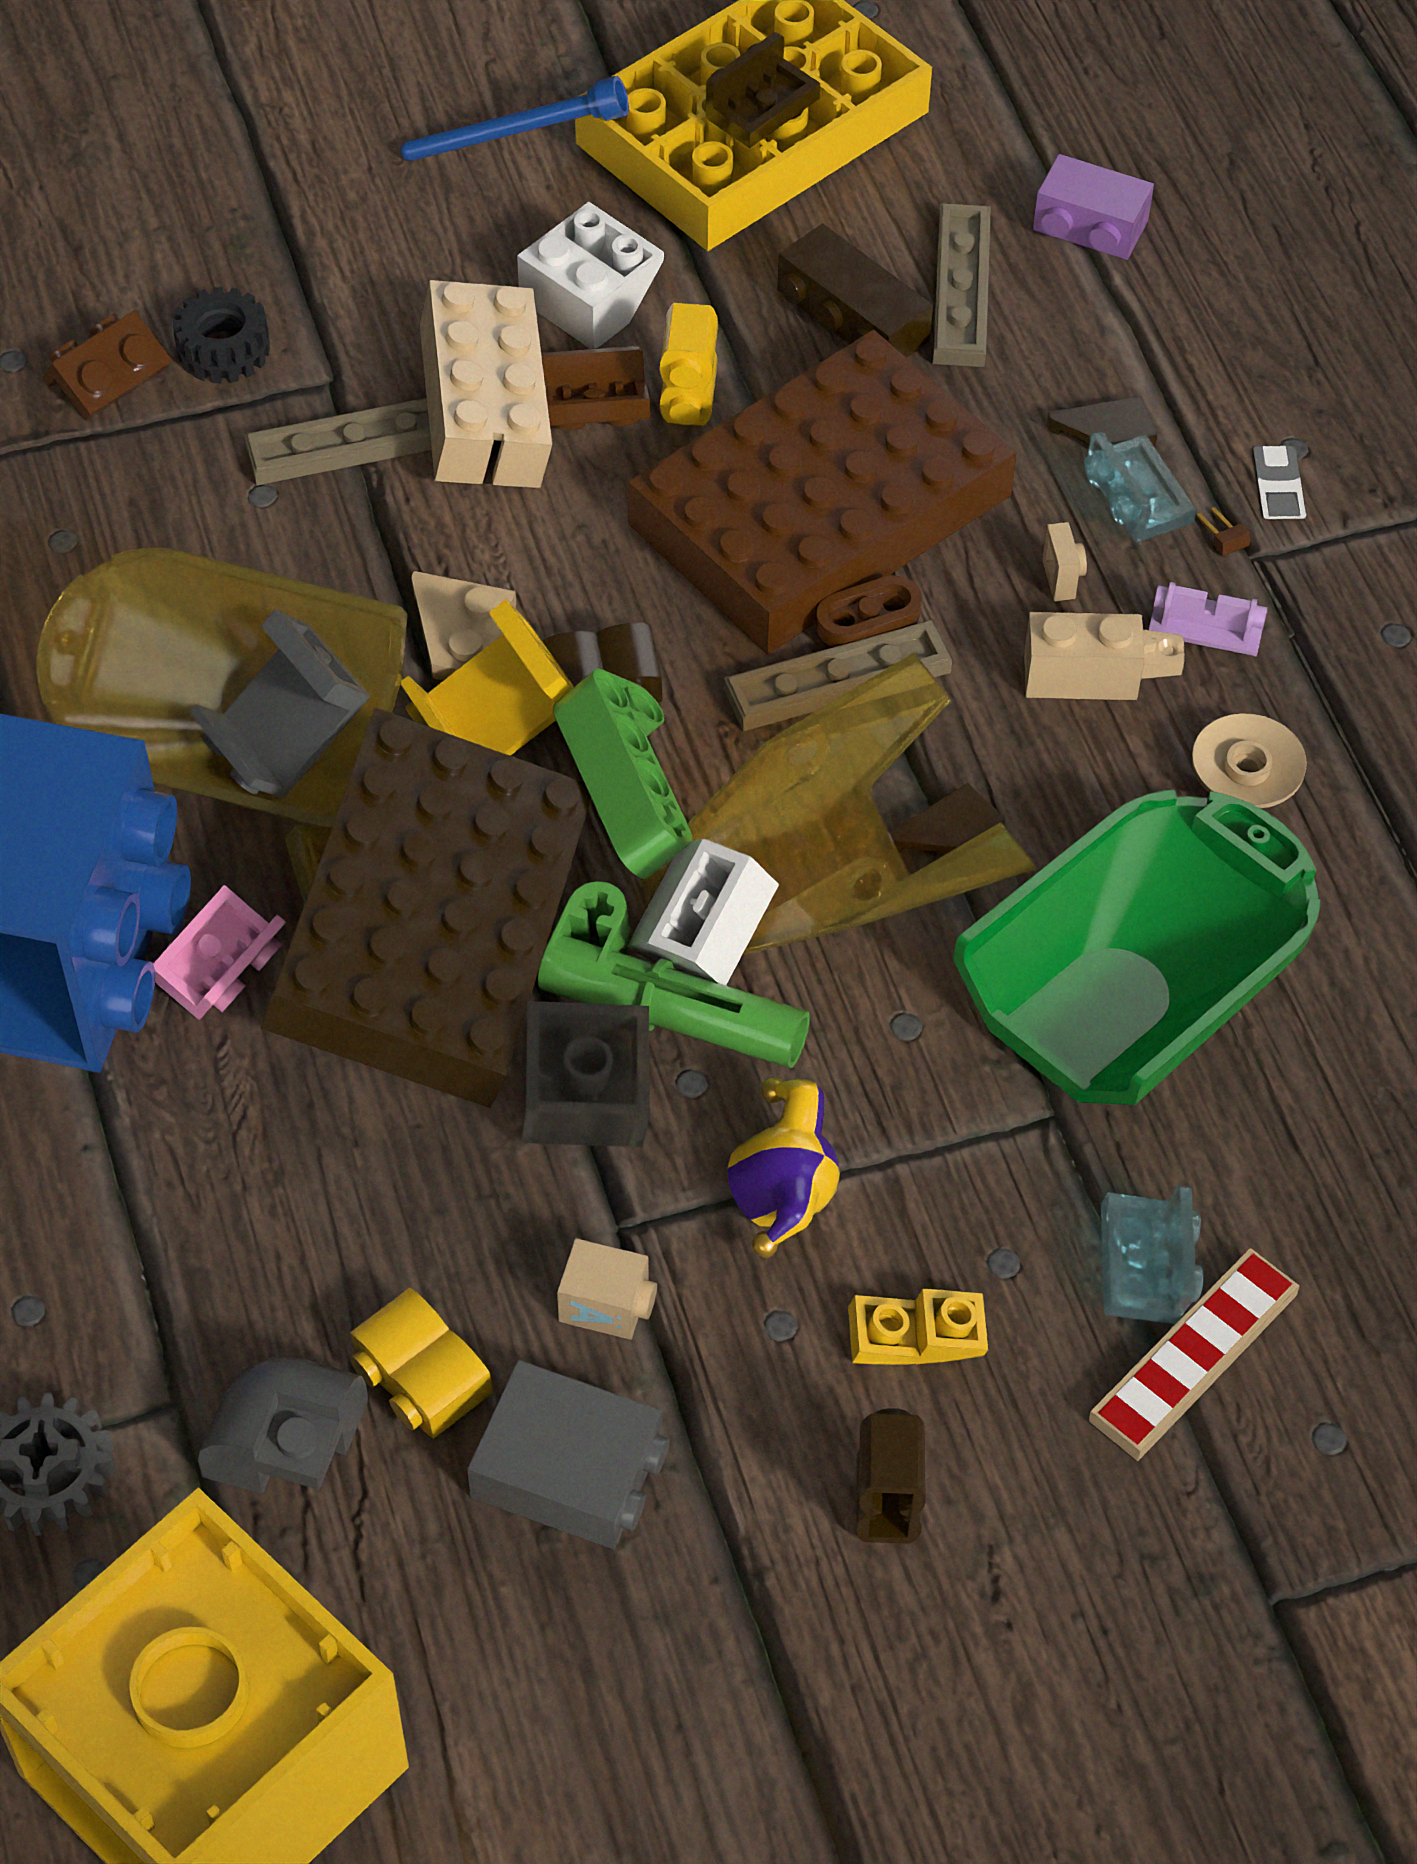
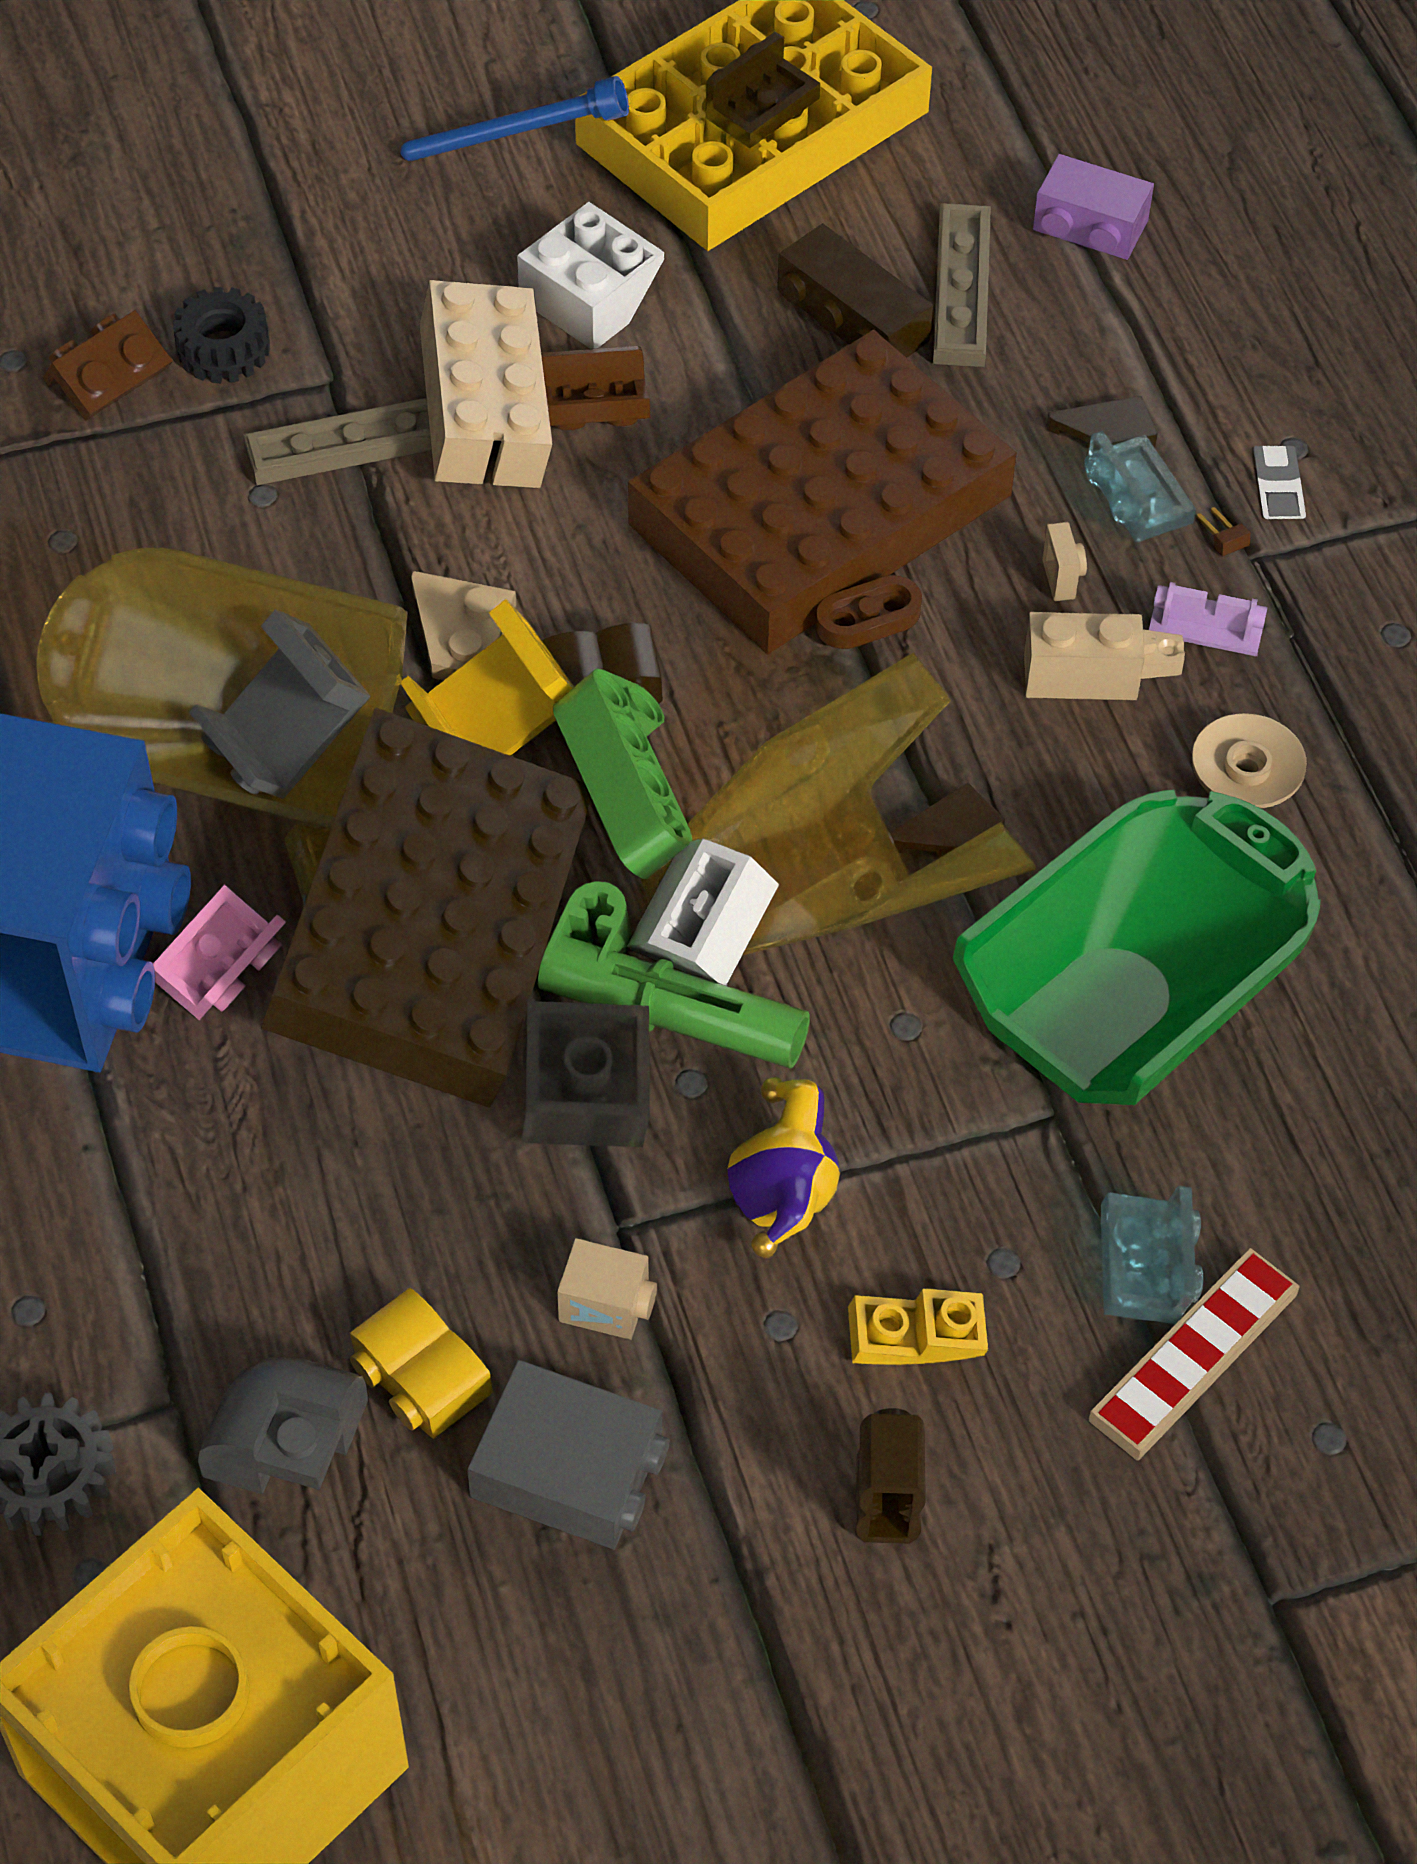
yellow brick [660,303,718,426] -> none
dark tan tile [724,620,952,731] -> none

